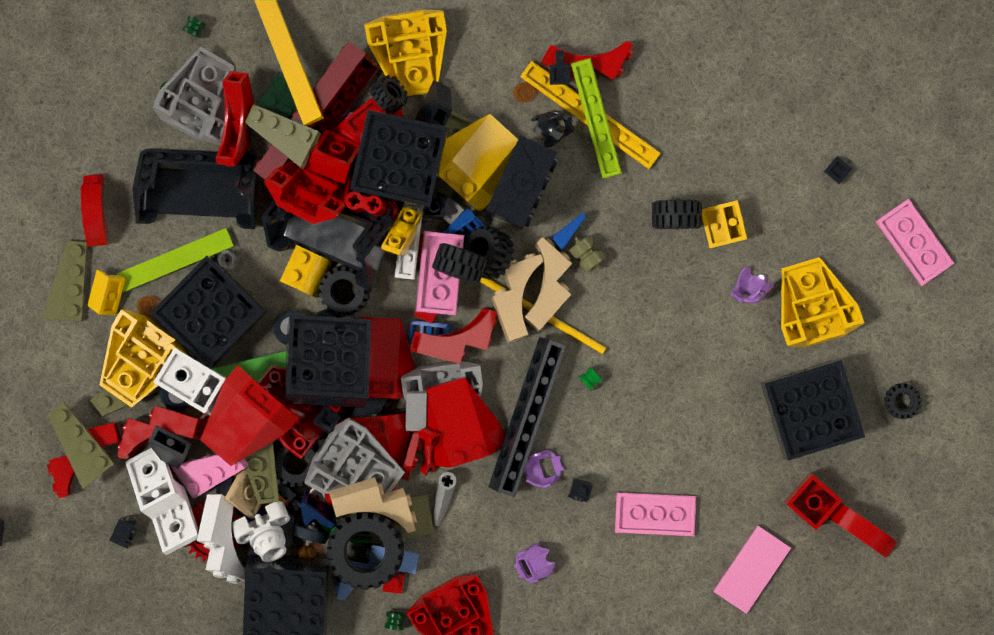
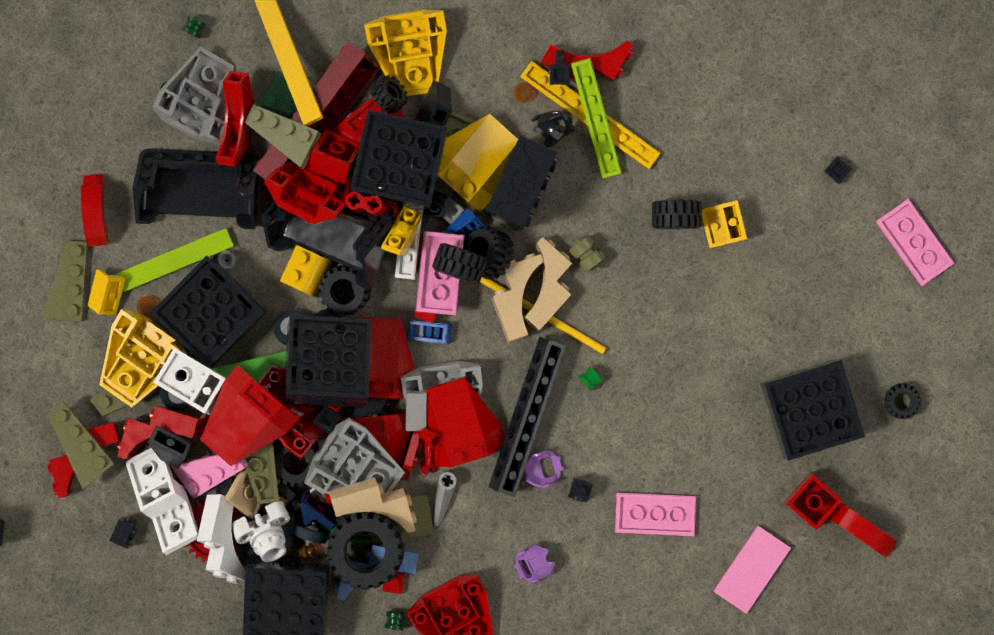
arch [410,308,497,364] -> none
blue slope [552,213,586,250] -> none
medium lavender helmet [731,267,774,304] -> none
yellow wedge [781,257,864,348] -> none

